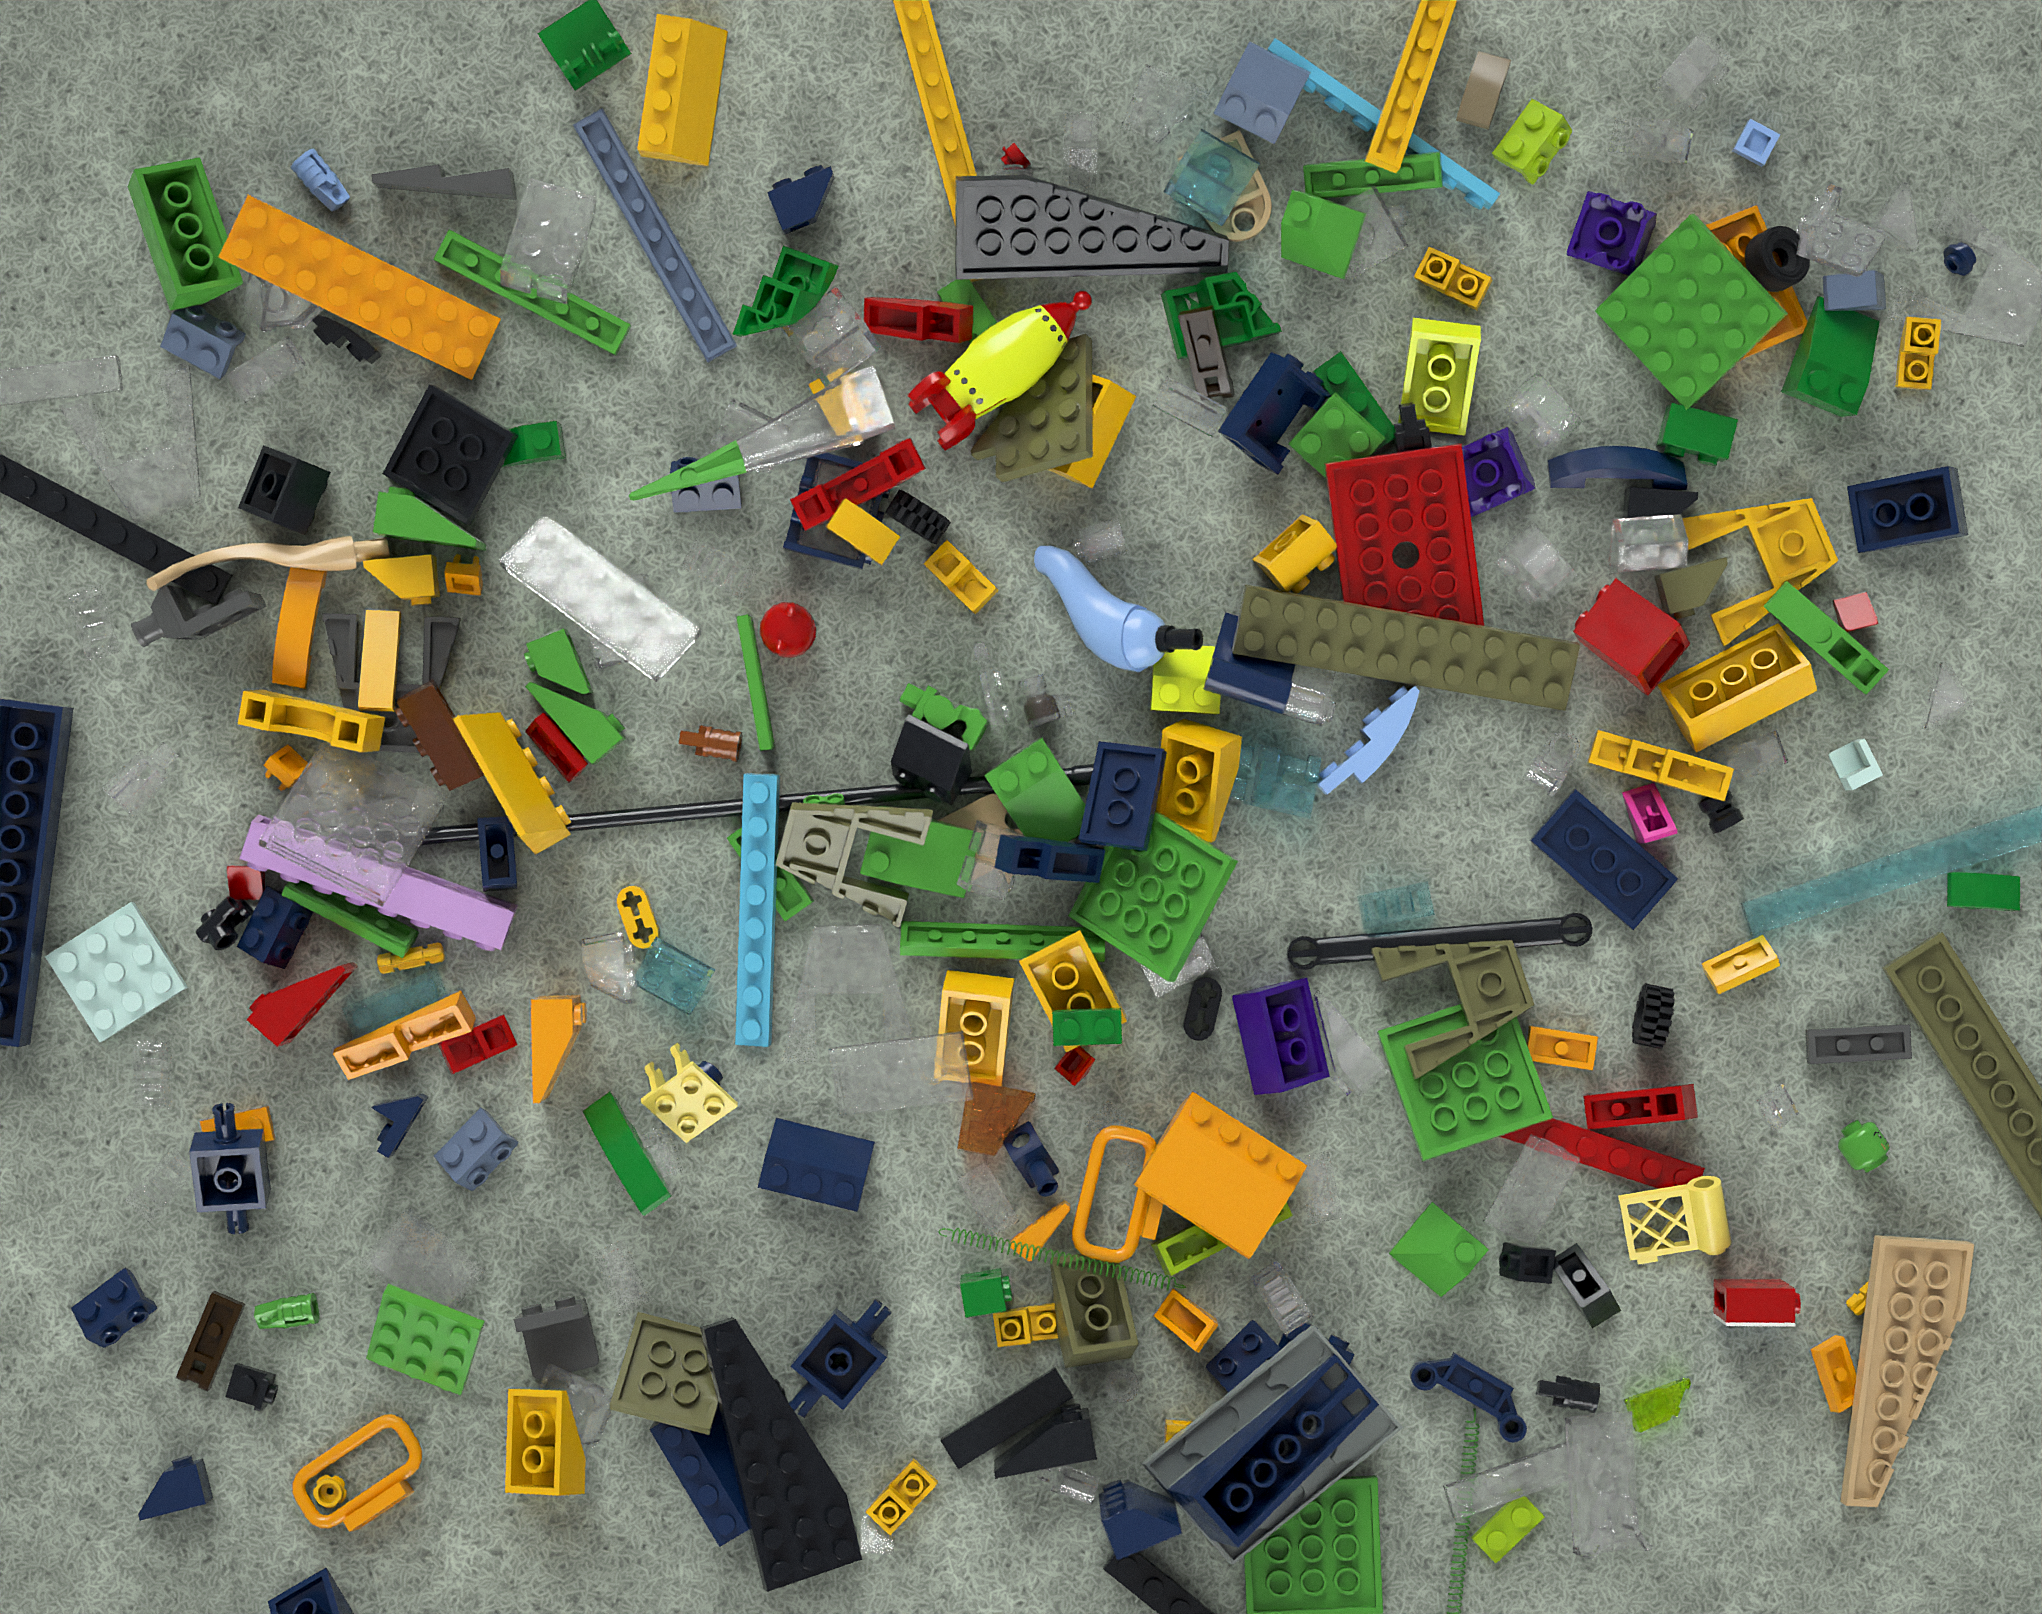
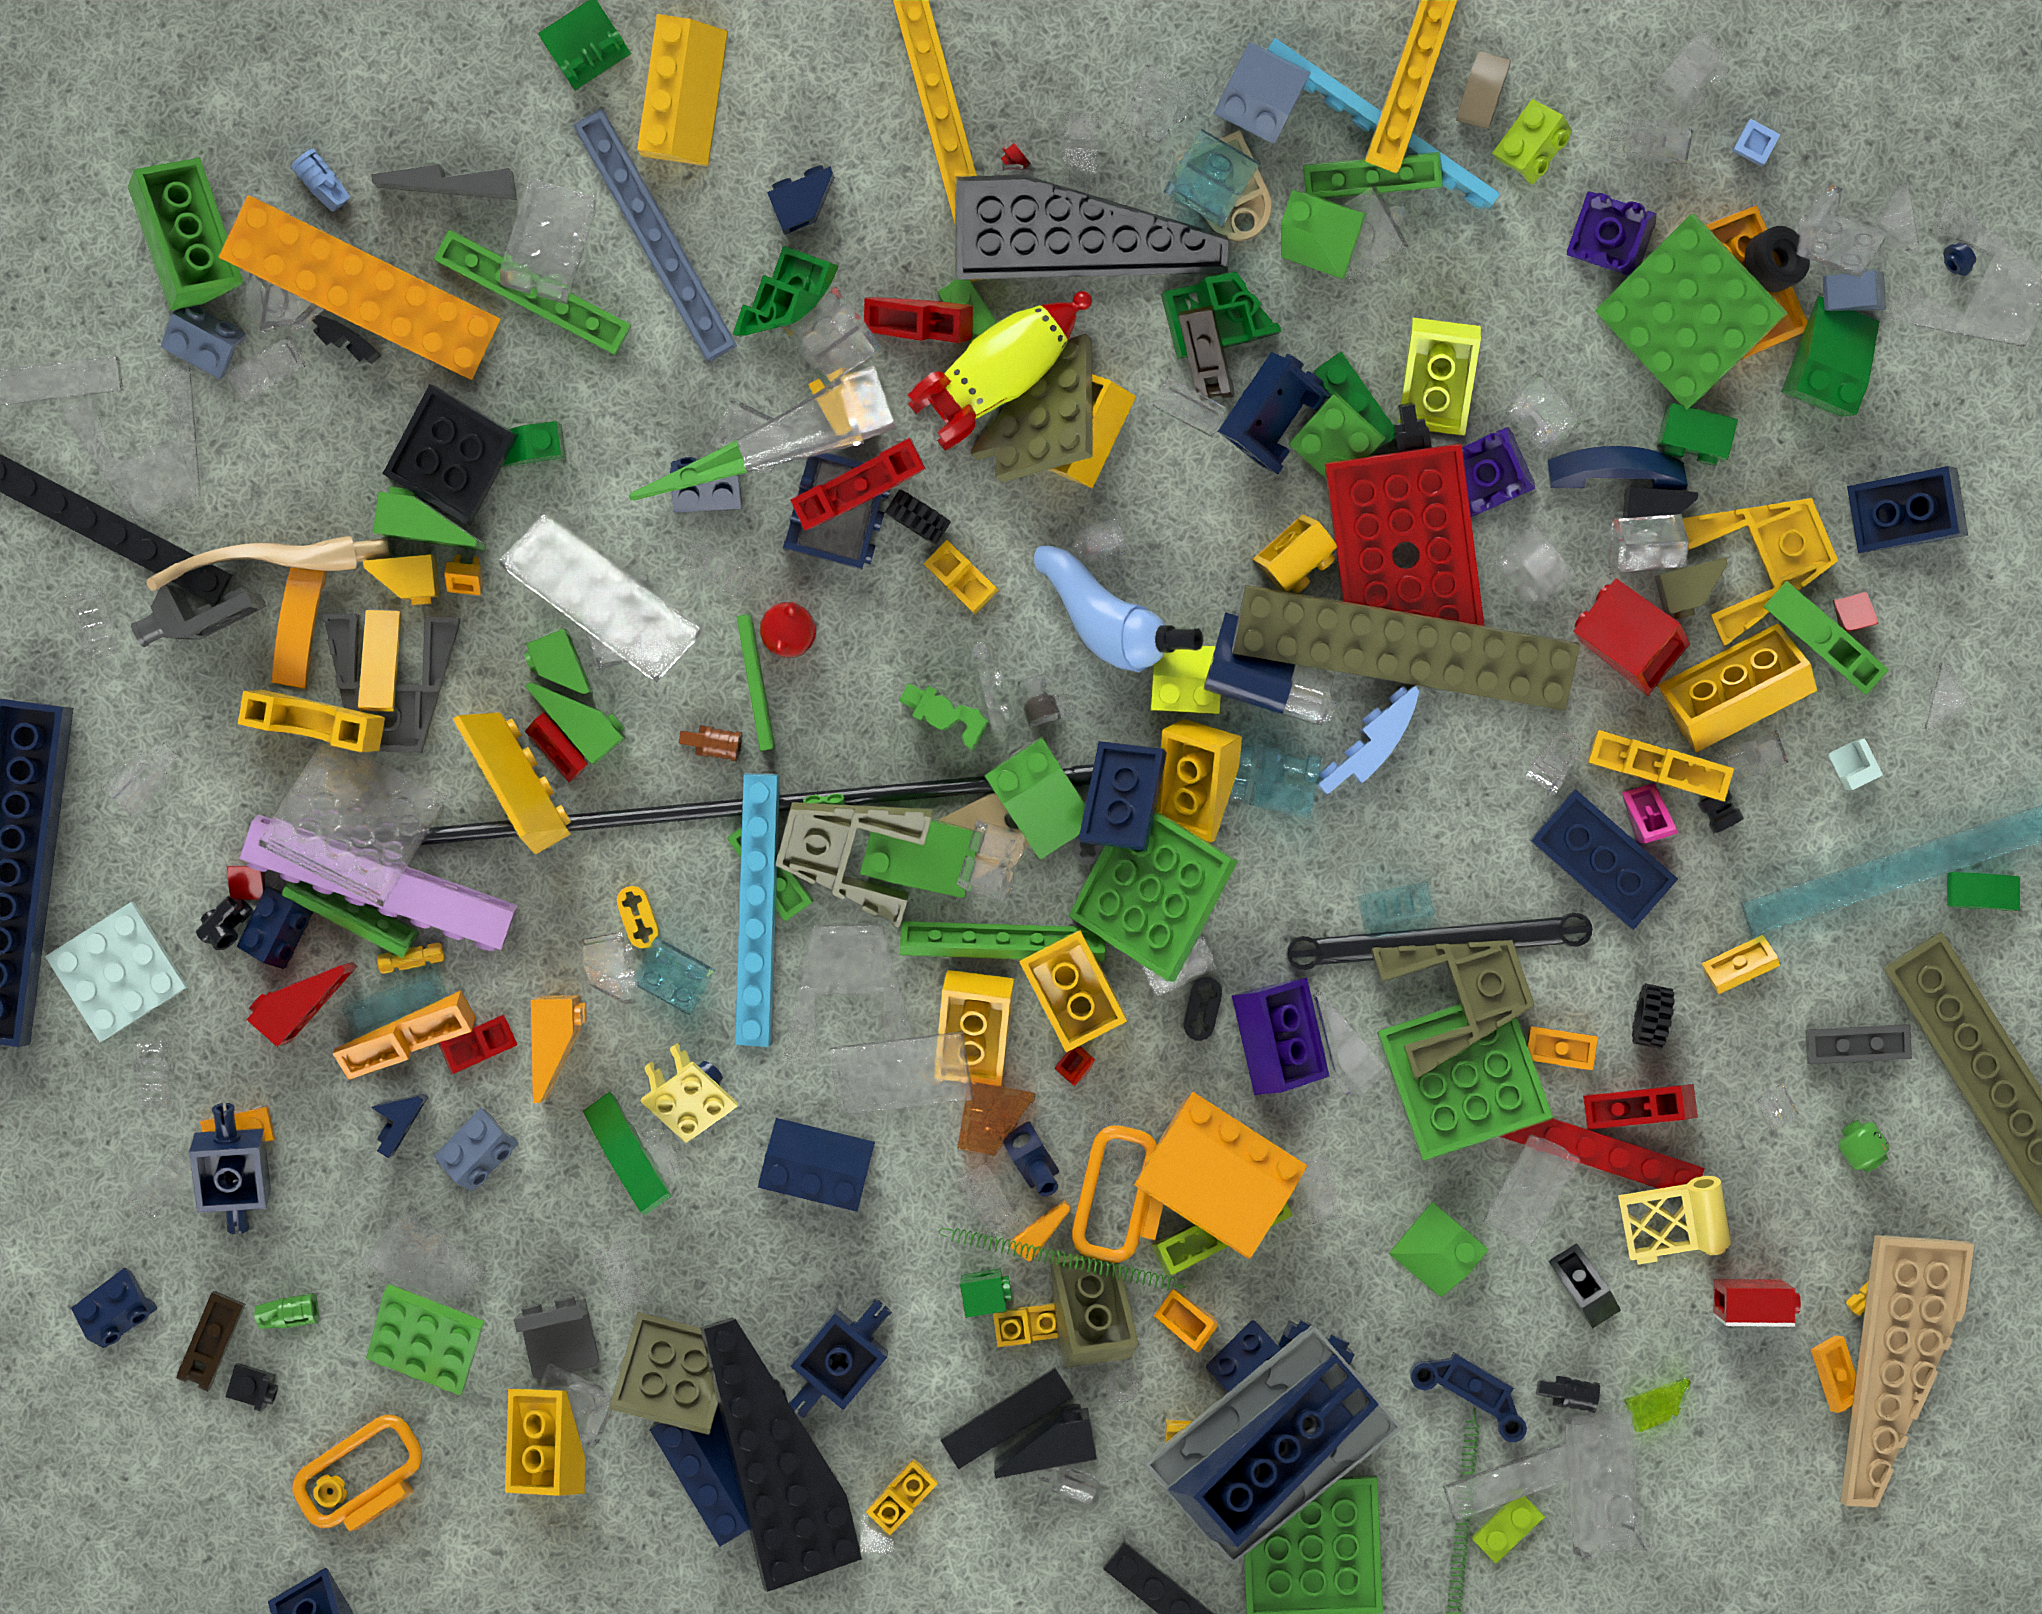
dark blue slope [138,1455,213,1521] -> none
black slope [238,445,331,535] -> none
light orange tile [264,744,312,791] -> none
reddish brown slope [395,679,484,791] -> none
dark blue slope [477,816,517,892] -> none
yellow slope [825,498,900,565] -> none
black slope [891,715,972,805] -> none
dark blue slope [994,834,1105,883] -> none
green plate [1052,1008,1122,1046] -> none
dark blue slope [1098,1480,1182,1560] -> none
clear slope [1251,1261,1314,1335] -> none
yellow slope [1414,247,1492,310] -> none
black bracket [1499,1242,1556,1284] -> none
yellow slope [1895,317,1941,390] -> none

